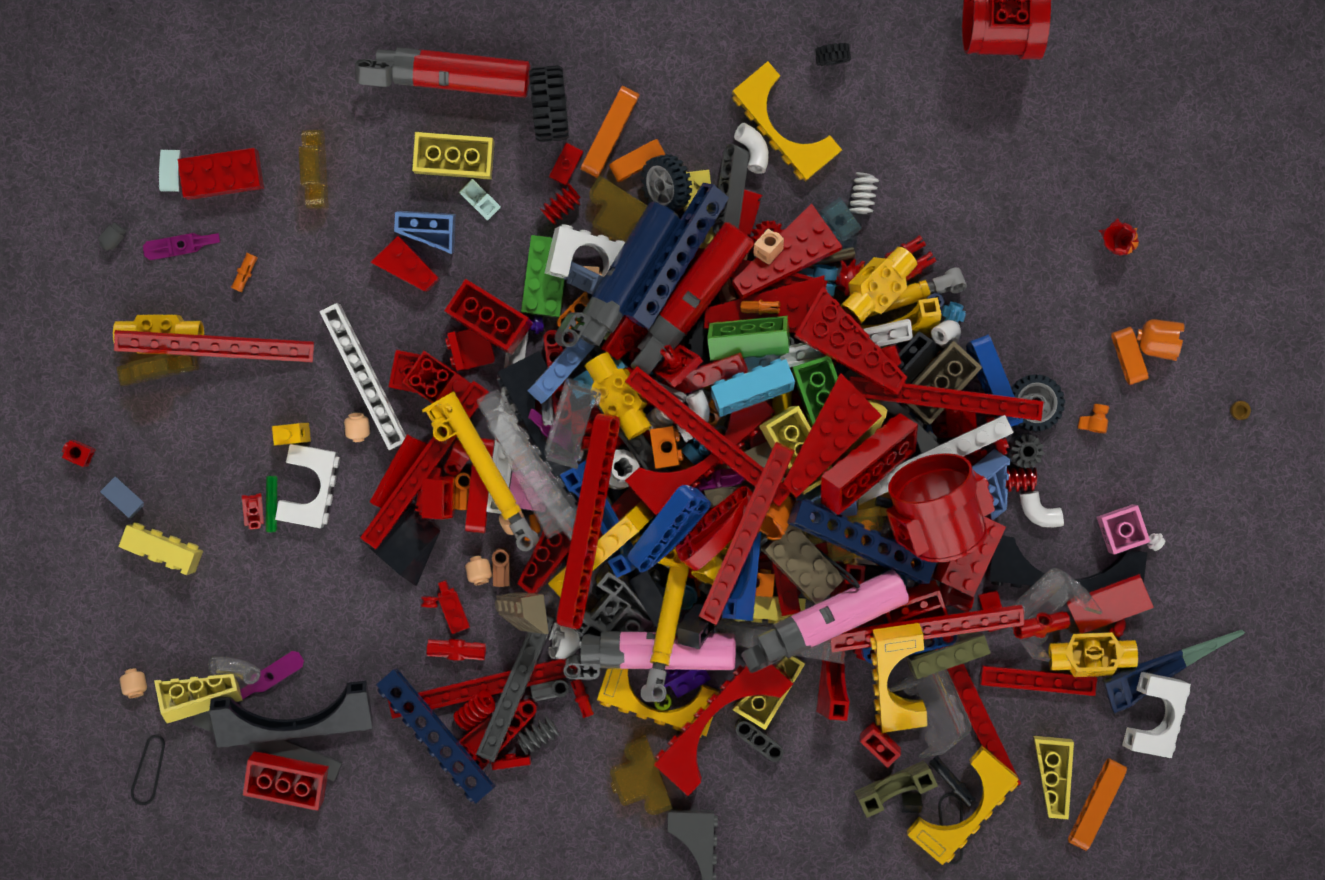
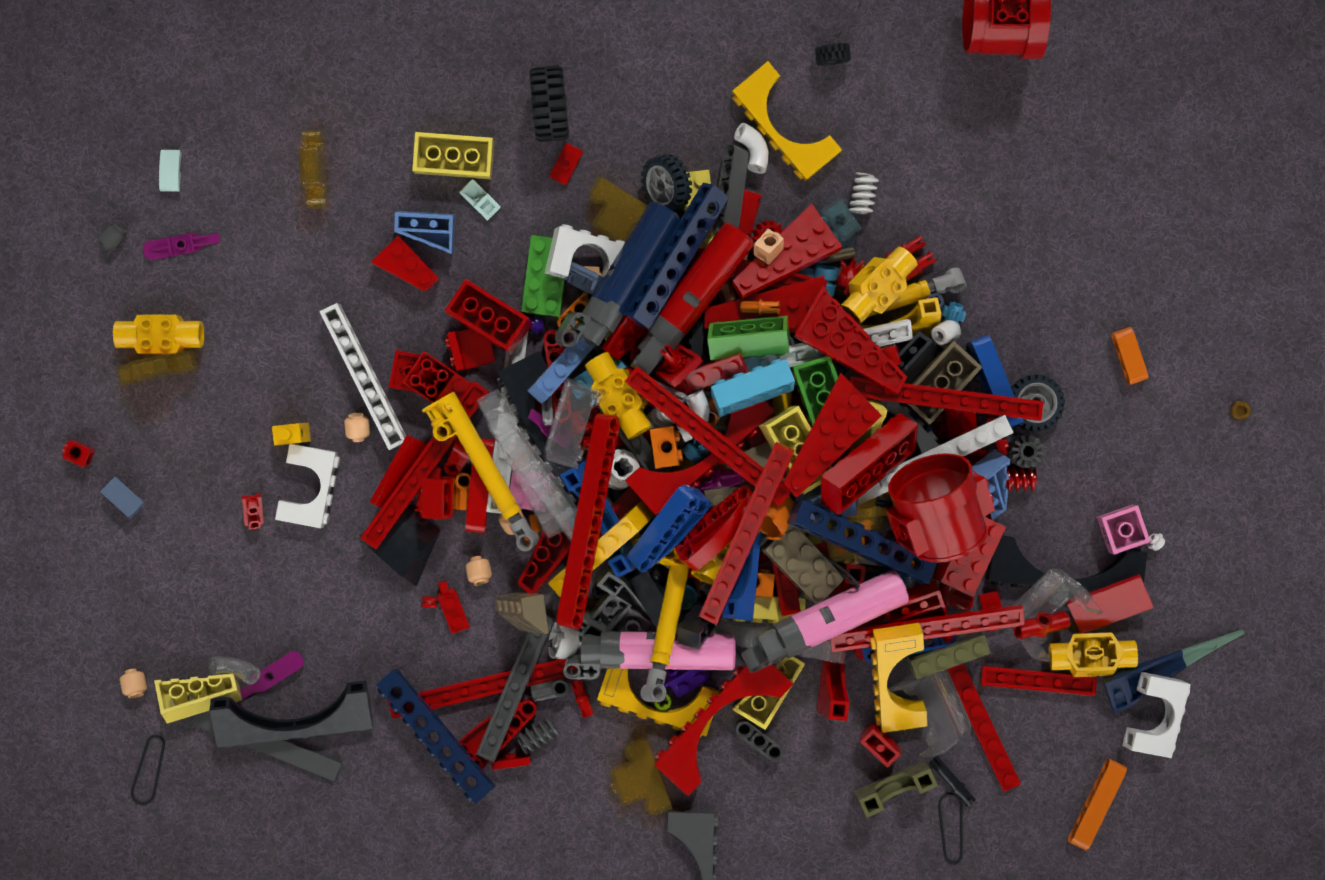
red plate [114,330,314,362] -> none
light yellow wedge [119,522,203,575] -> none
red brick [177,148,264,200] -> none
orange pin [231,252,258,292] -> none
red brick [243,751,329,811] -> none
green axle [266,476,277,532] -> none
red piece [355,47,530,98] -> none
red piece [427,639,486,660] -> none
red piece [453,691,496,731] -> none
nougat piece [492,547,510,587] -> none
red piece [540,183,581,225] -> none
orange beam [580,85,640,178] -> none
orange beam [609,139,665,182] -> none
black slope [901,793,923,813] -> none
yellow arch [907,746,1019,865] -> none
white cylinder [1020,491,1064,528] -> none
light yellow wedge [1033,736,1074,819] -> none
orange piece [1078,404,1109,434] -> none
red hair [1099,218,1139,256] -> none
red arm [1109,619,1126,638] -> none
orange cylinder [1136,319,1184,361] -> none

